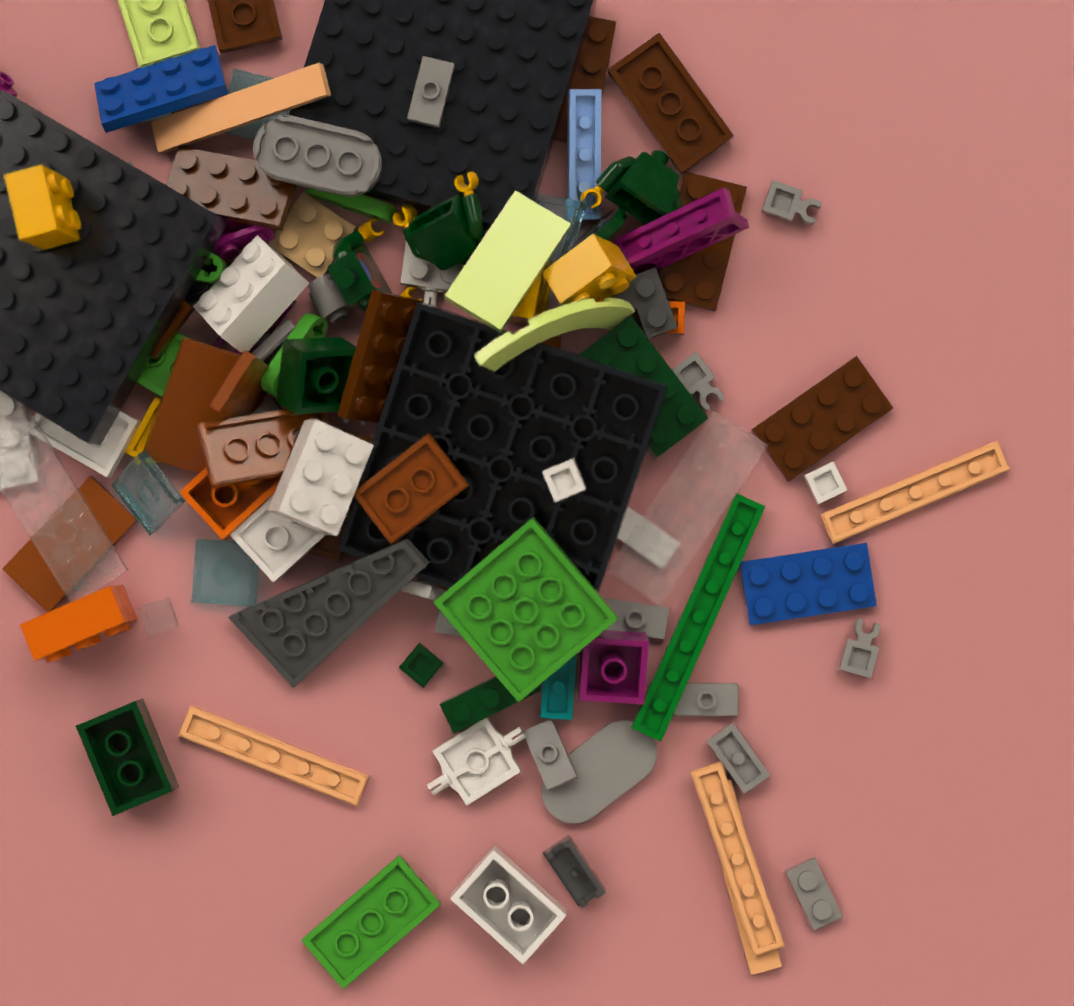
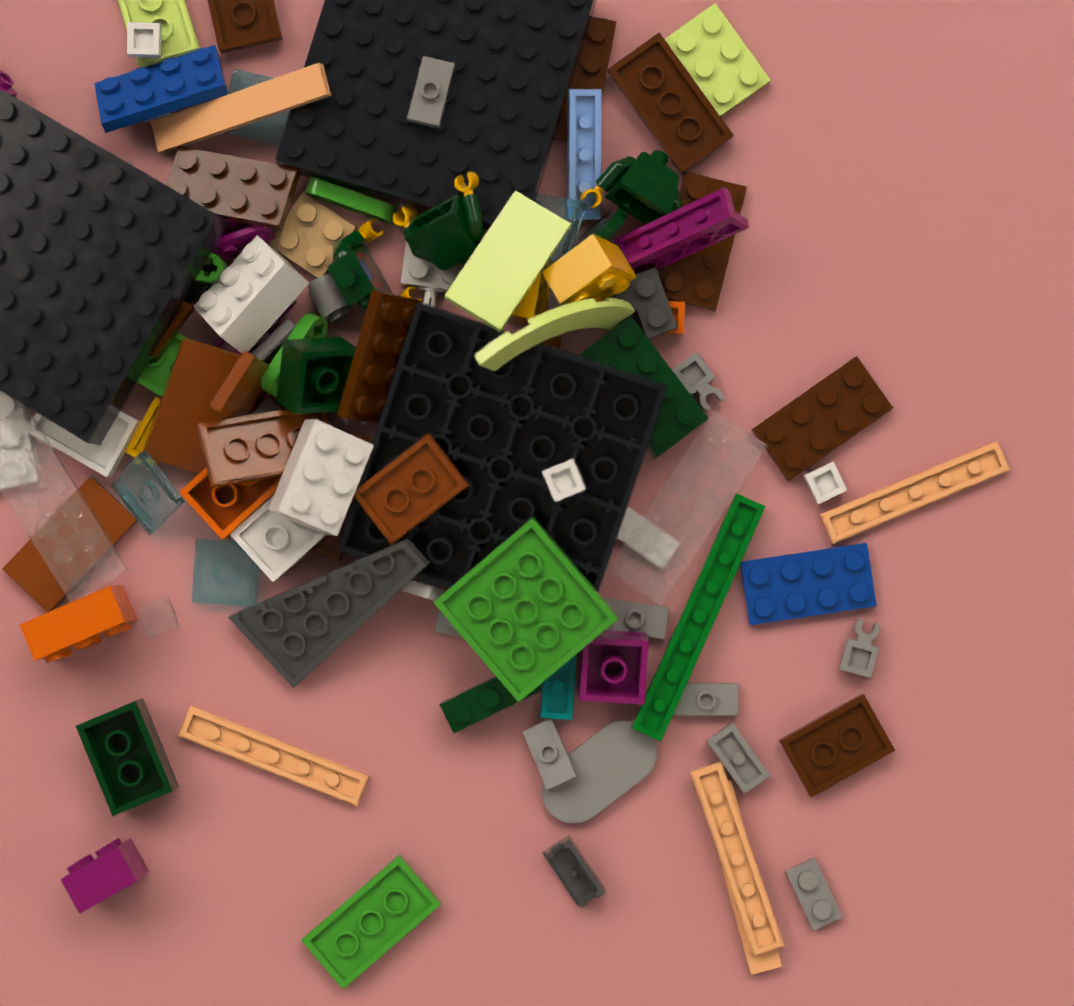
yellow brick [4,164,81,250] -> none
light grey tile [253,115,382,197] -> none
dark green tile [399,642,444,688] -> none
white plate [427,717,527,806] -> none
white brick [450,845,567,964] -> none
light grey plate [761,180,822,225] -> none
none -> magenta brick [60,838,149,914]
none -> white plate [127,22,162,58]
none -> yellowish green plate [665,3,771,117]
none -> reddish brown plate [778,693,895,797]

